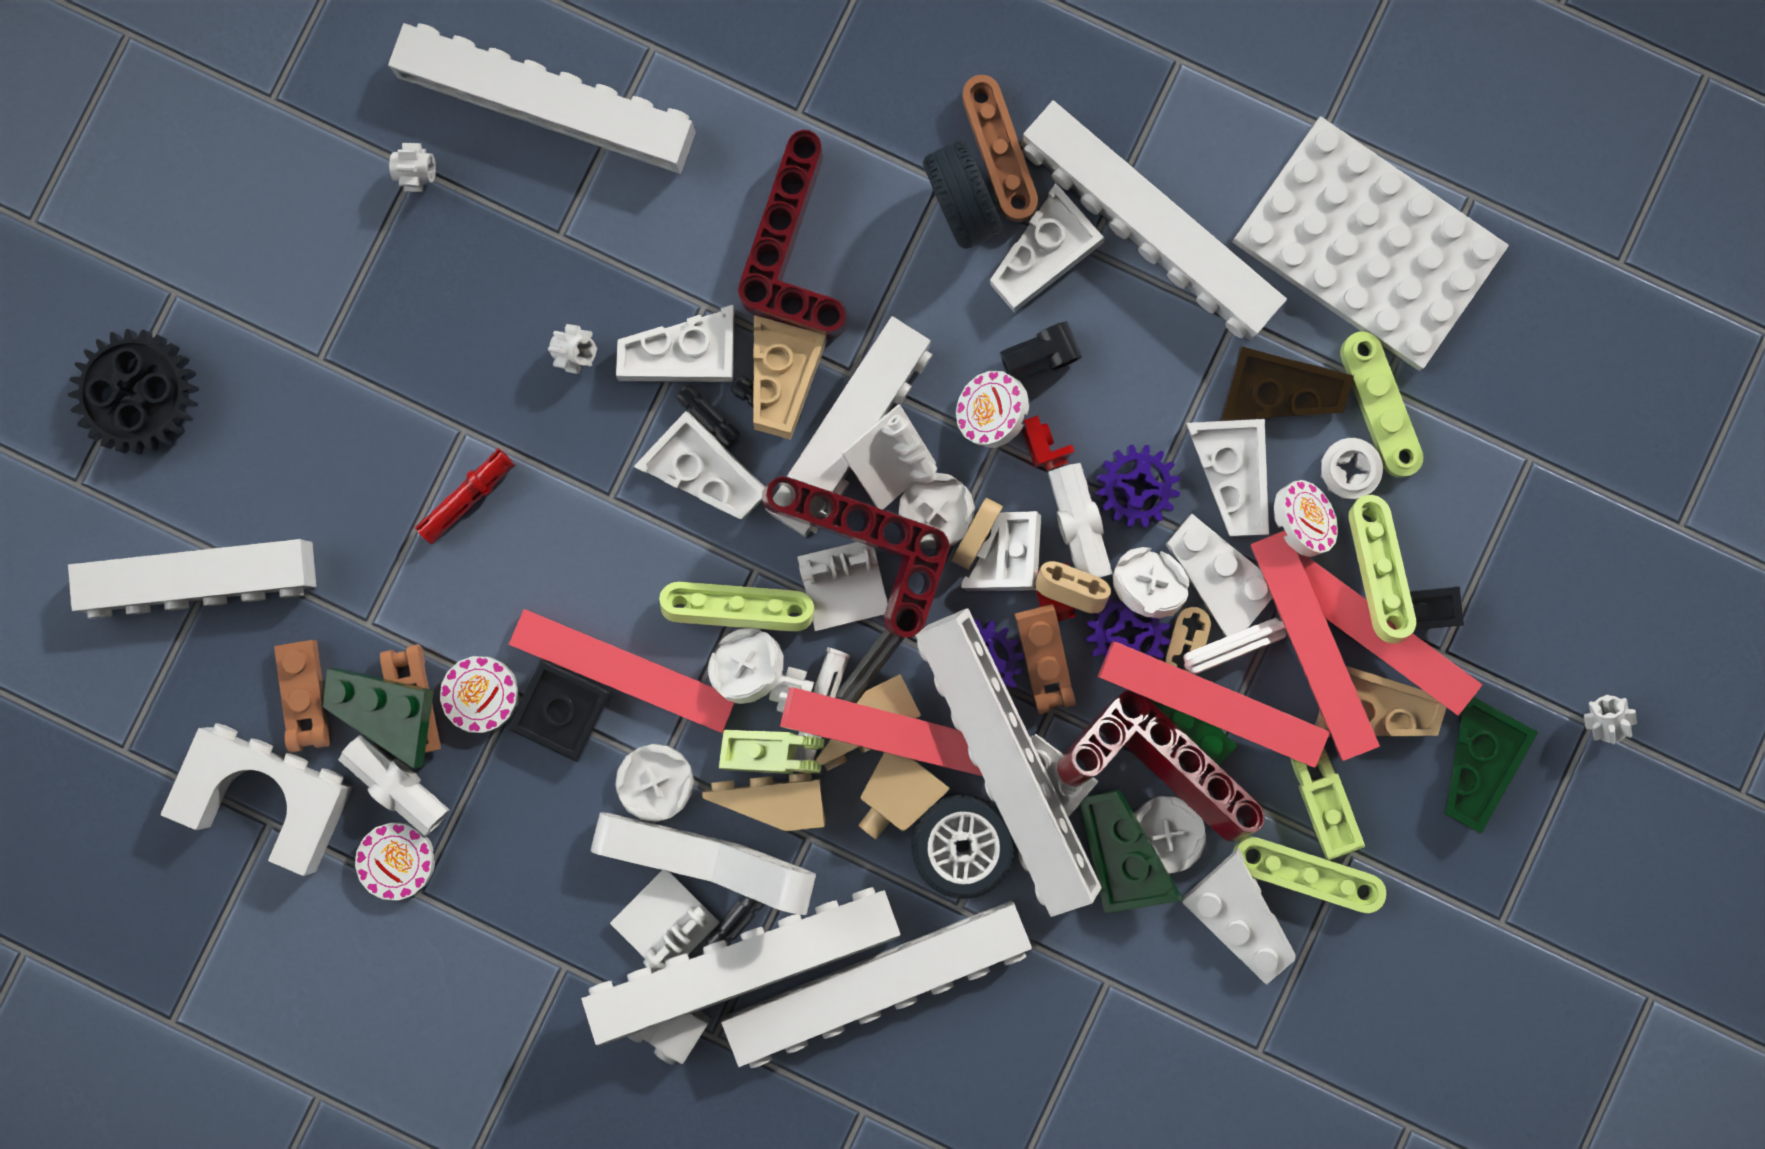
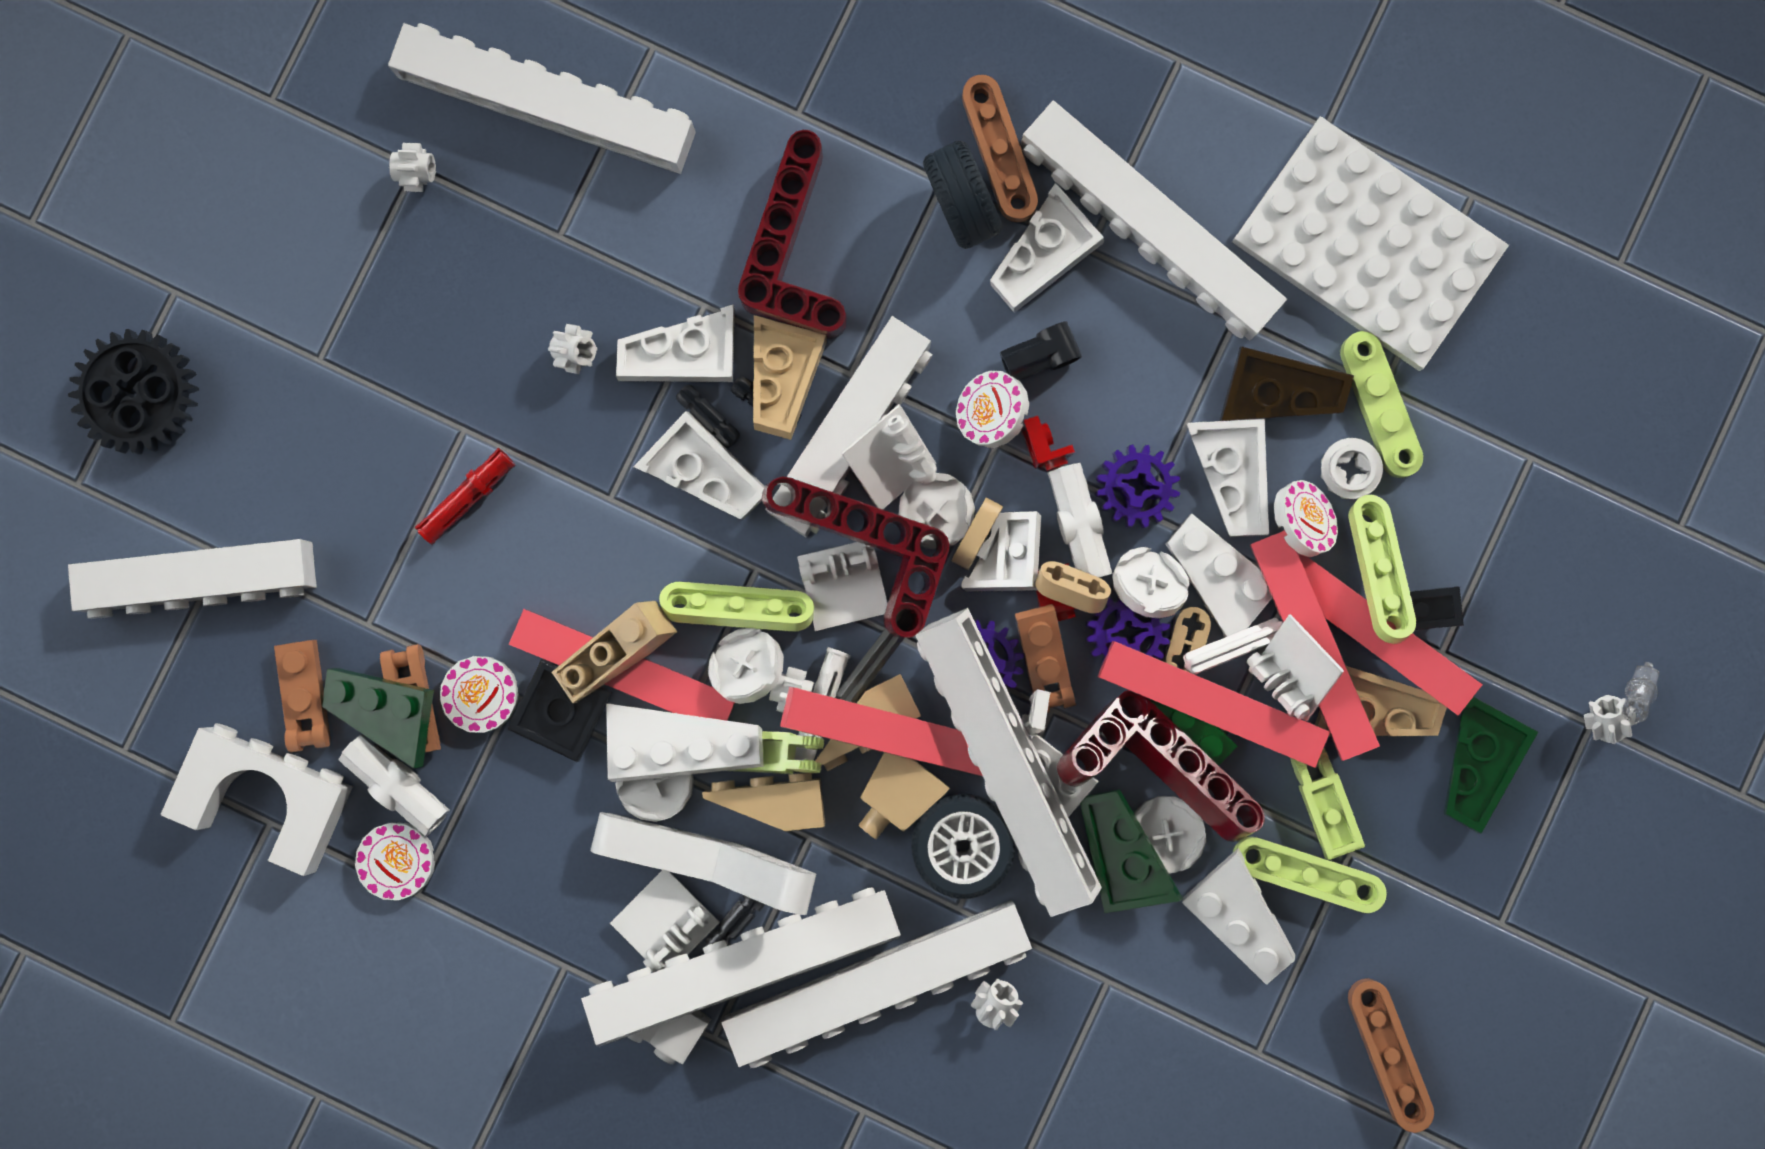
none -> tan slope [552,601,677,704]
none -> white wing [606,703,764,782]
none -> white gear [971,979,1023,1030]
none -> white tile [1021,689,1050,736]
none -> white hinge [1246,614,1344,721]
none -> nougat plate [1348,978,1434,1133]
none -> clear axle [1621,662,1660,723]

